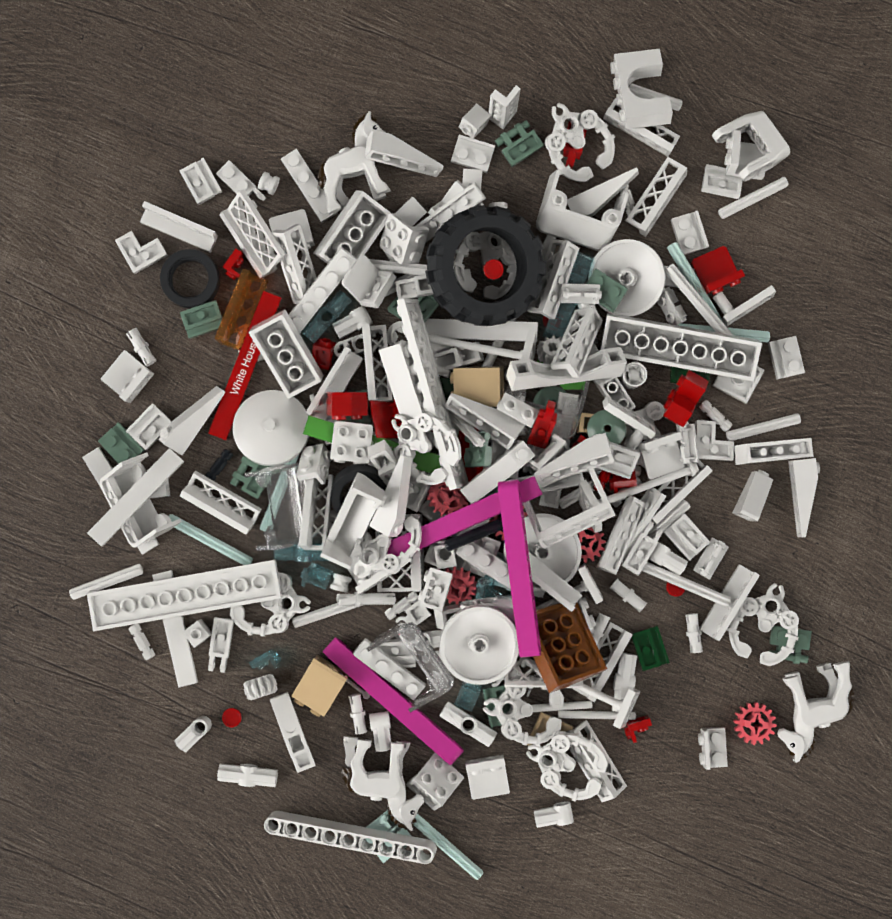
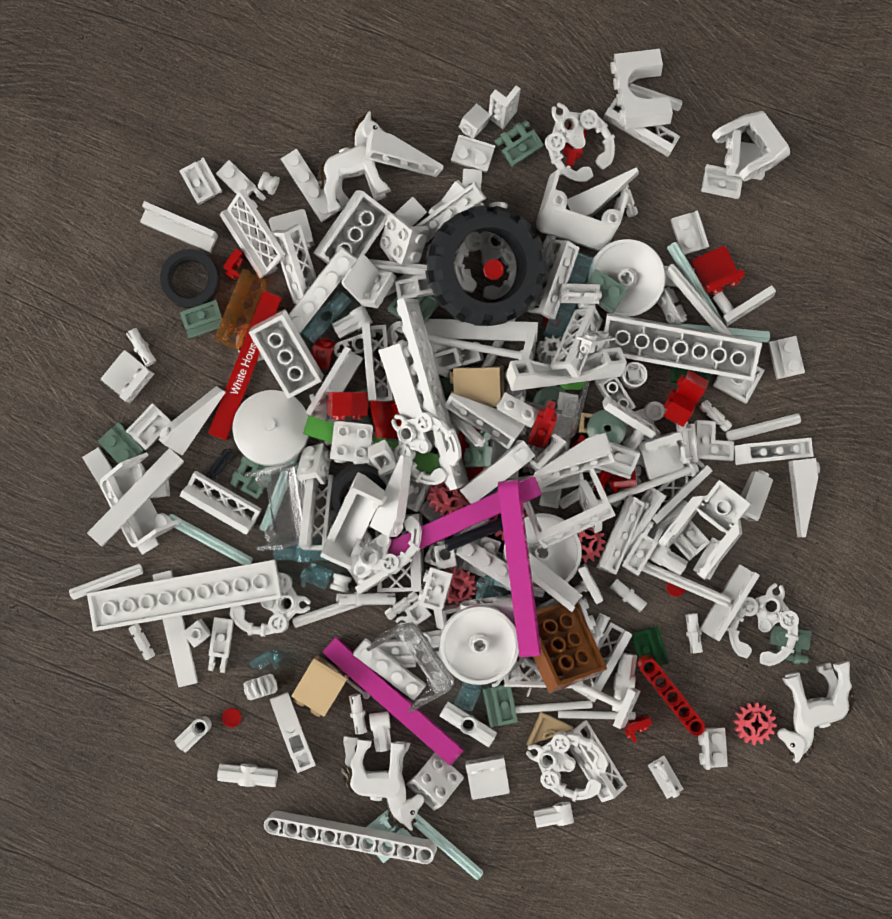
white plate [115,231,168,274] -> none
white piece [483,675,564,746] -> none
white fence [626,157,687,237] -> none
white axle [718,177,789,219] -> none
none -> white hinge [577,331,615,354]
none -> red beam [638,655,705,736]
none -> white hinge [648,756,684,799]
none -> white plate [658,480,752,580]

